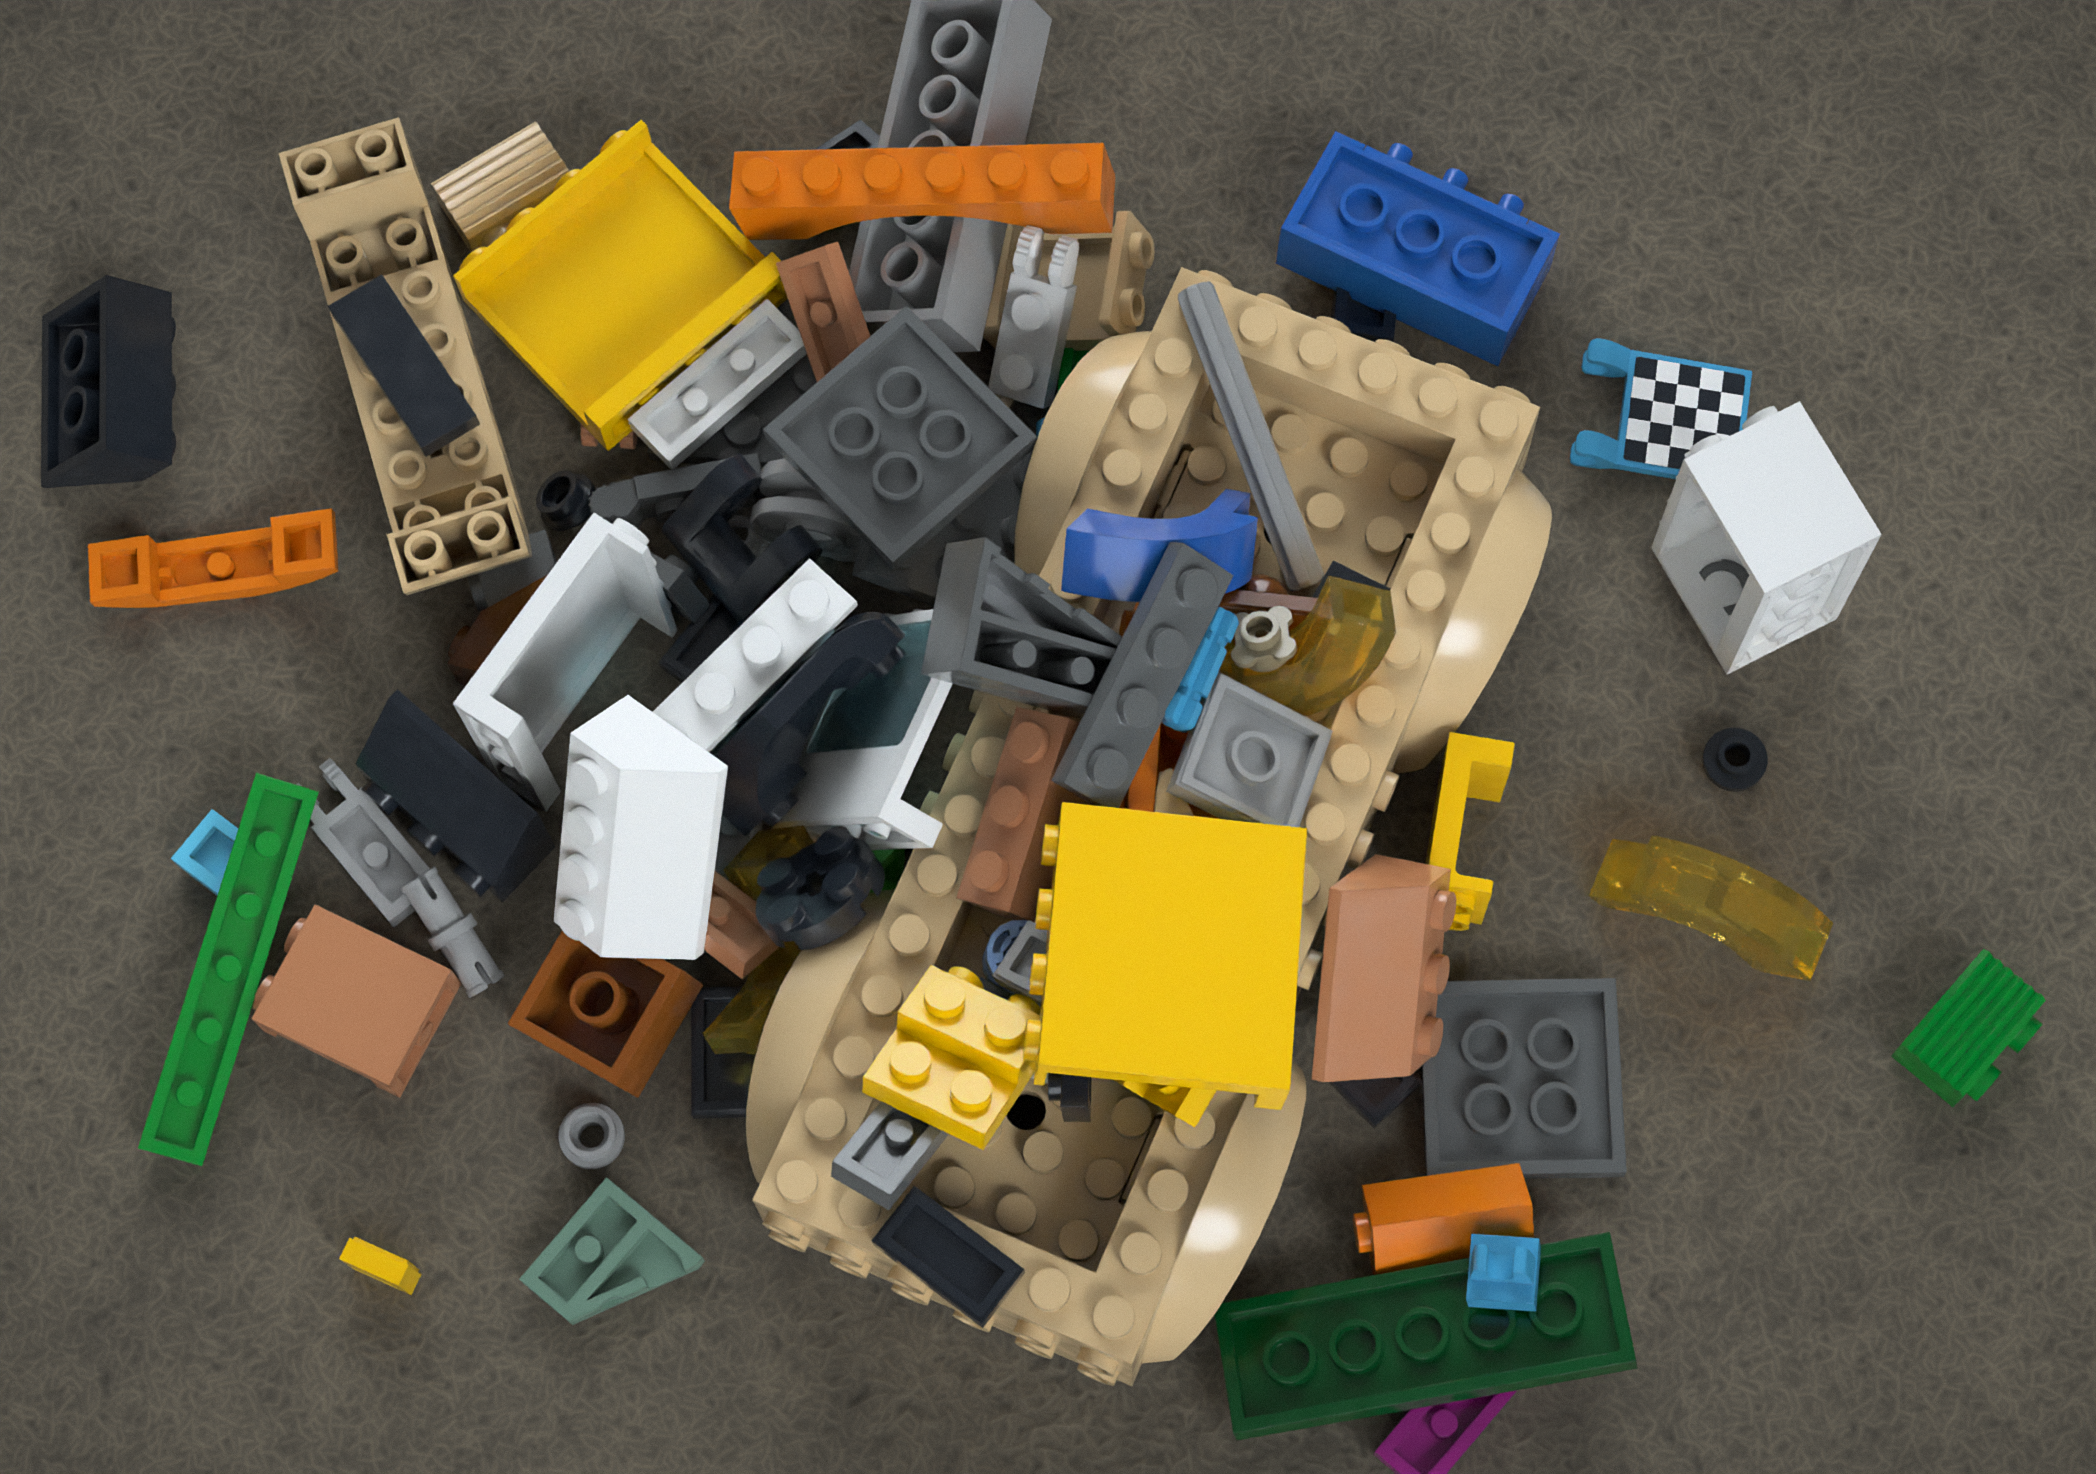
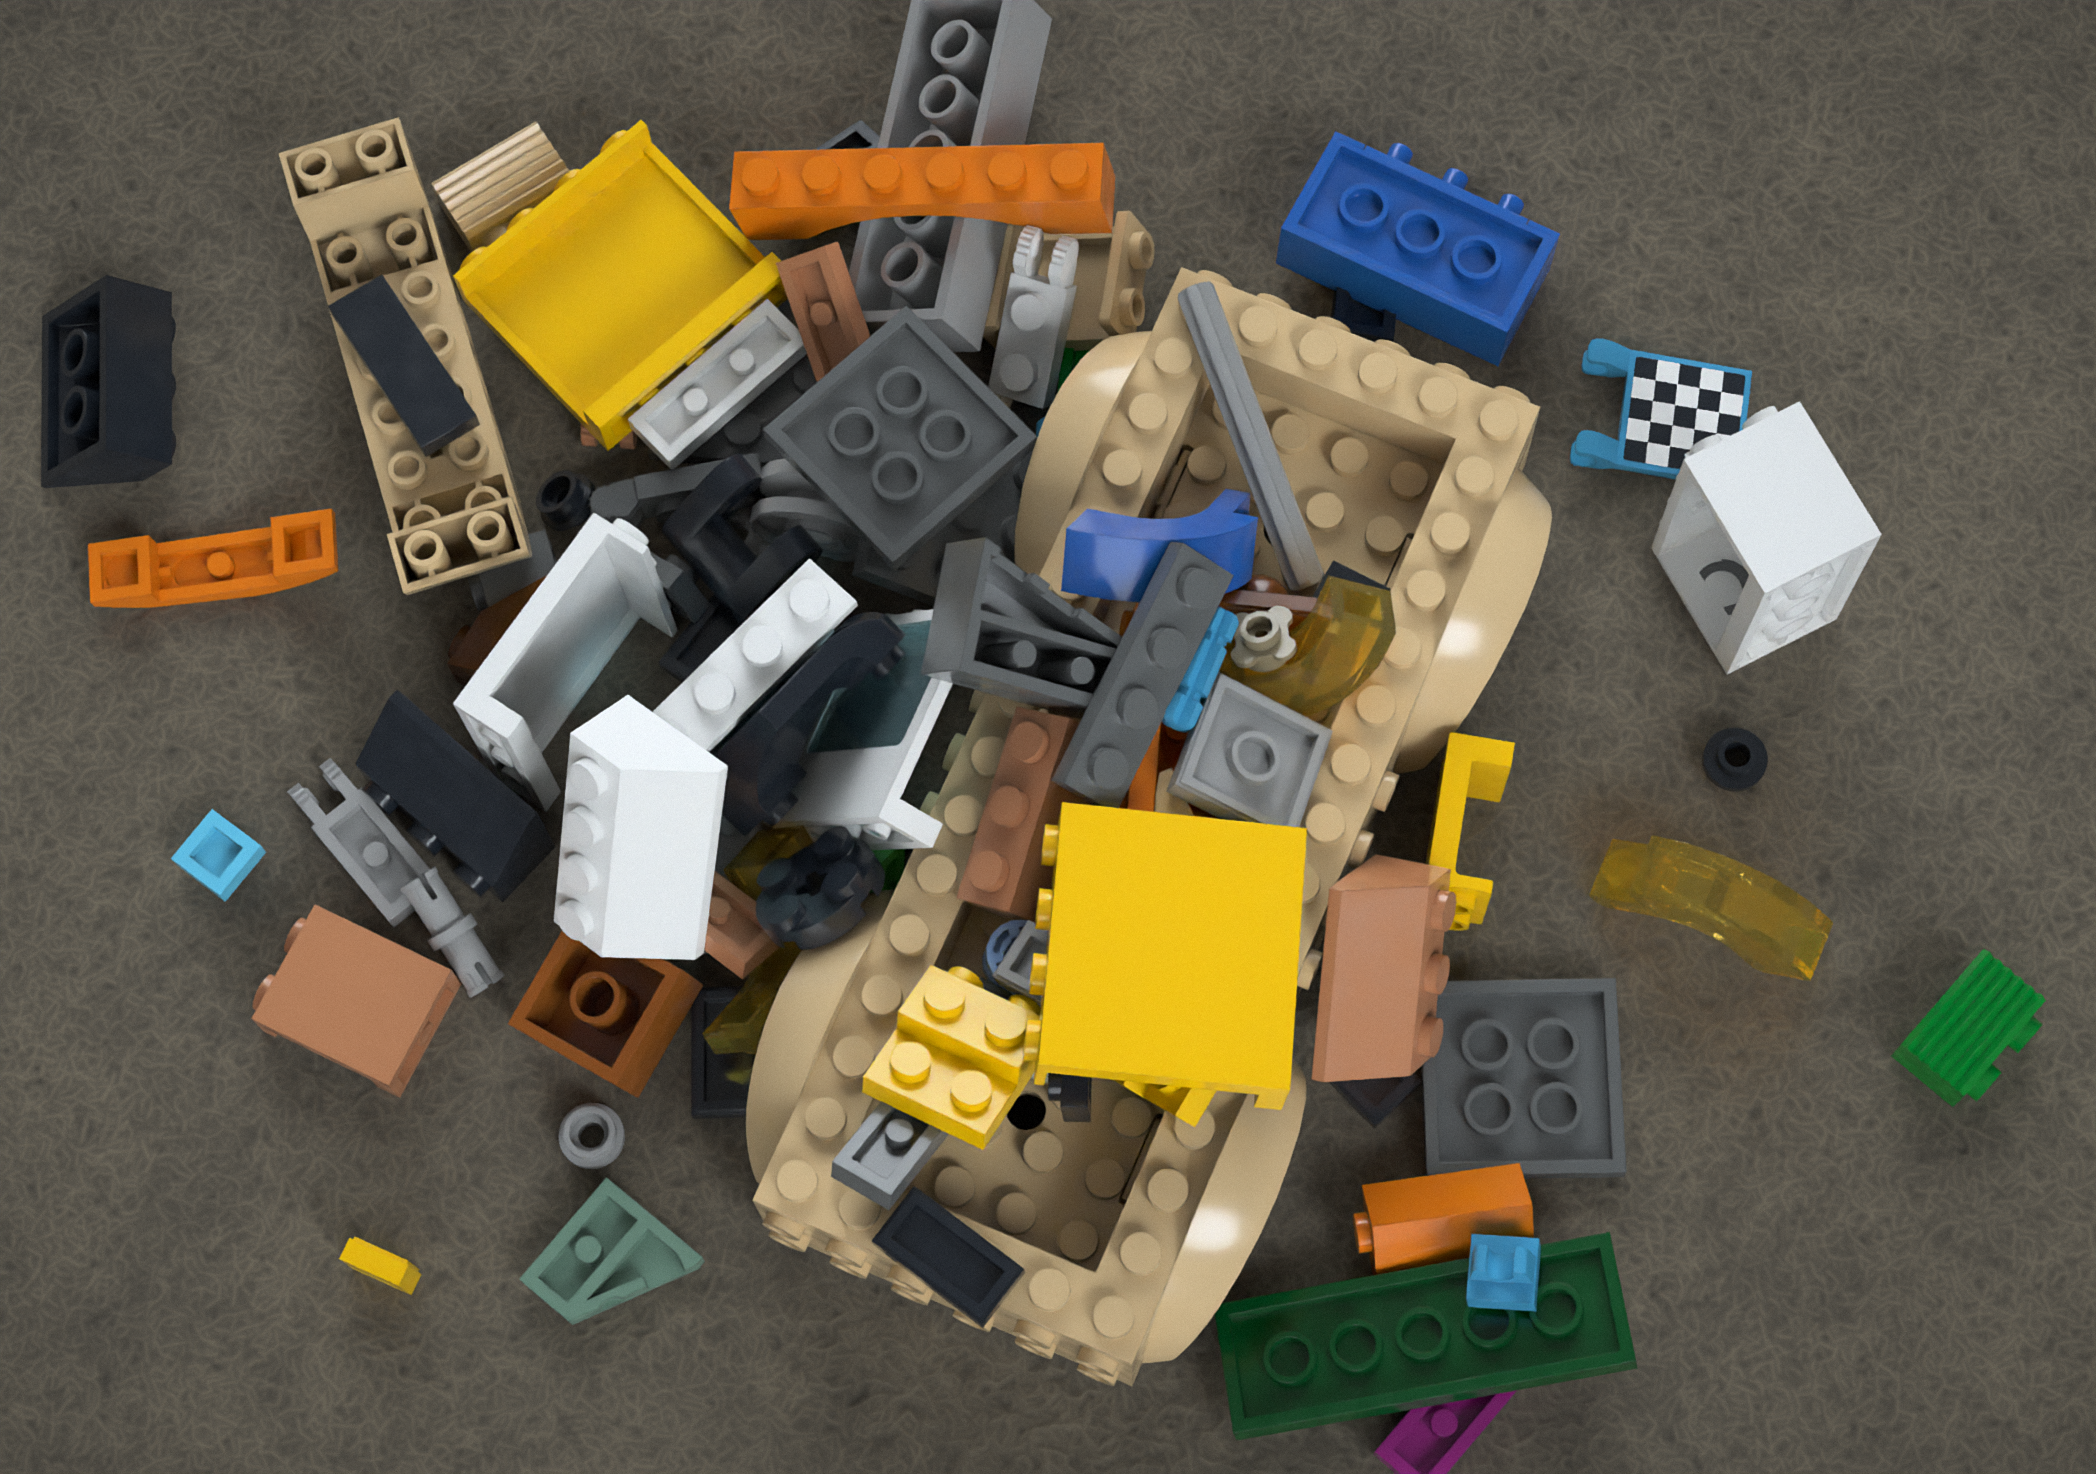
green plate [138,773,319,1166] -> none

